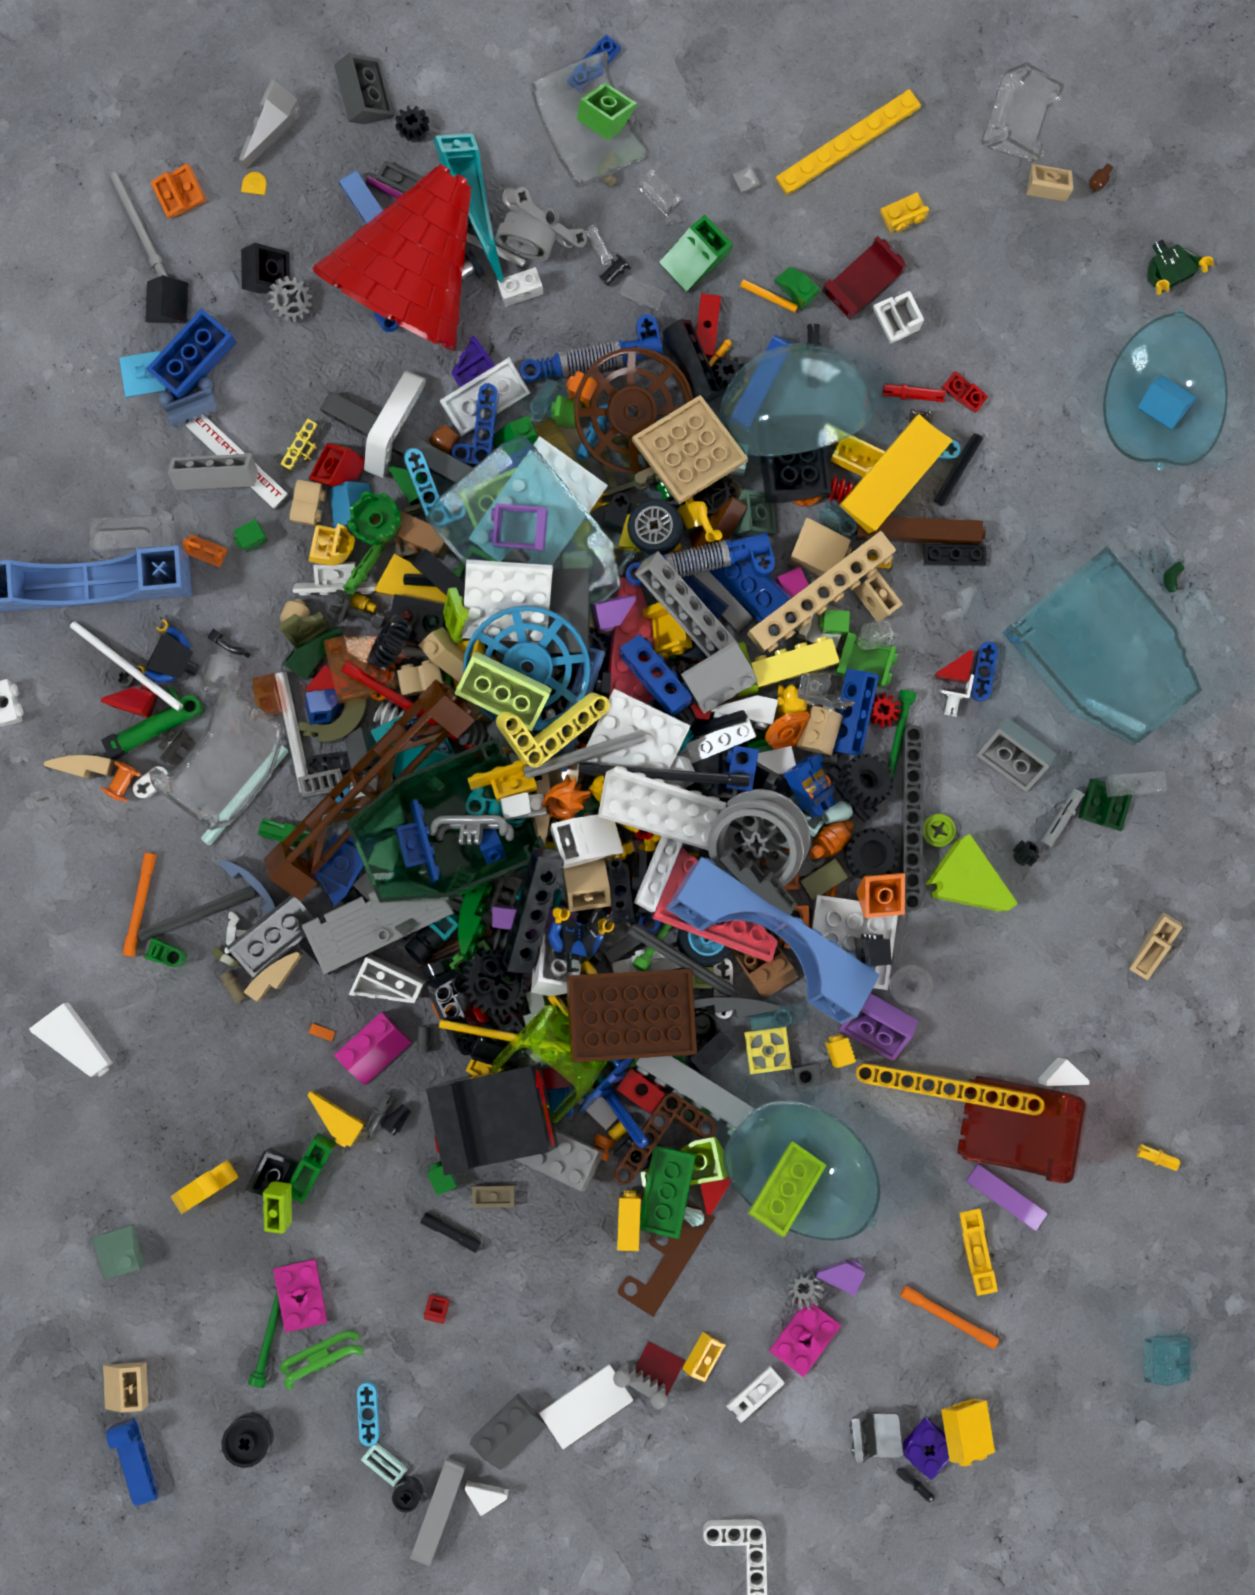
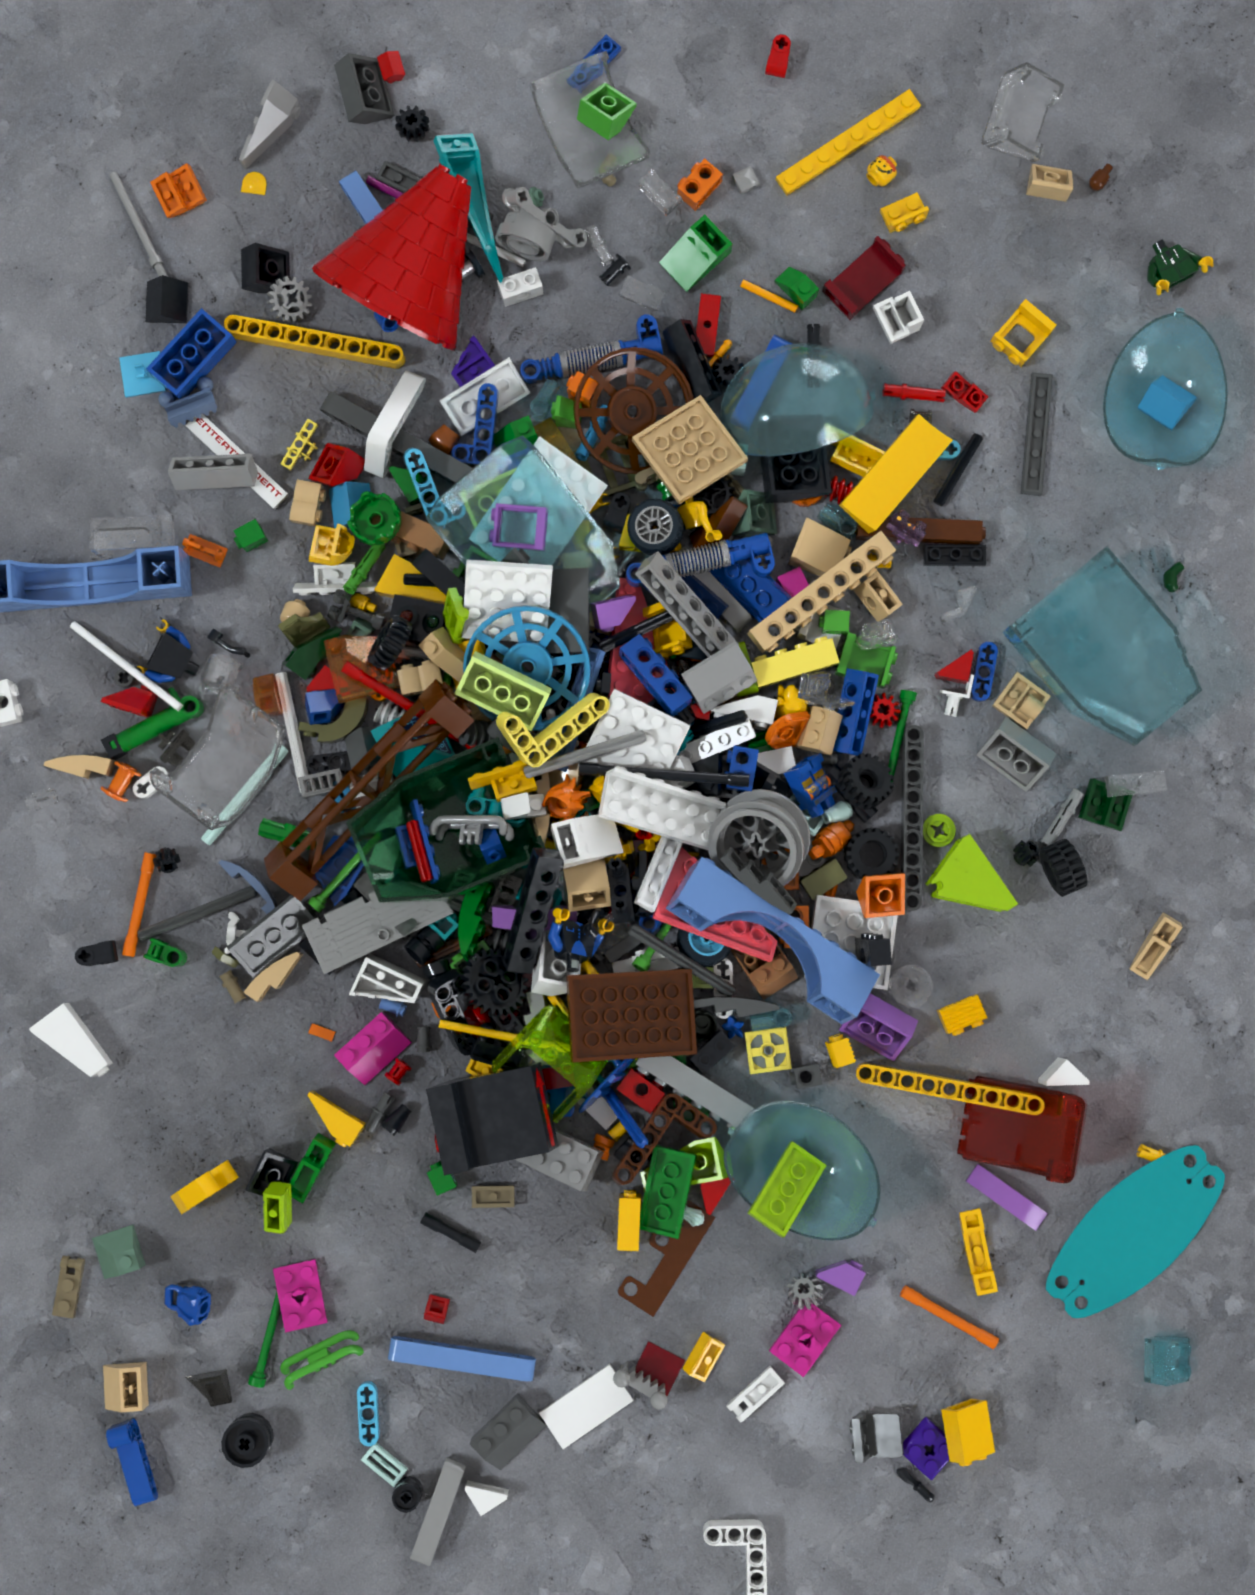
none -> dark tan plate [52,1255,85,1319]
none -> black piece [75,940,119,966]
none -> black gear [153,847,181,873]
none -> blue piece [164,1284,211,1326]
none -> clear smoke slope [185,1369,232,1407]
none -> yellow beam [224,315,405,369]
none -> bright green piece [307,831,383,913]
none -> sand green slope [346,618,375,648]
none -> red piece [377,51,405,84]
none -> medium blue pin [379,998,407,1018]
none -> red bush [385,1058,412,1086]
none -> medium blue beam [388,1336,536,1381]
none -> red axle [406,820,433,882]
none -> sand green plate [529,187,544,207]
none -> black axle [598,610,675,652]
none -> orange brick [677,158,723,211]
none -> blue plant [721,1015,744,1039]
none -> red piece [765,34,791,78]
none -> yellow head [866,155,897,187]
none -> hips [886,509,927,547]
none -> yellow brick [936,994,987,1036]
none -> yellow window [990,299,1057,367]
none -> tan plate [992,672,1051,730]
none -> dark grey tile [1020,372,1053,496]
none -> black tyre [1040,839,1087,897]
none -> teal piece [1046,1145,1225,1318]

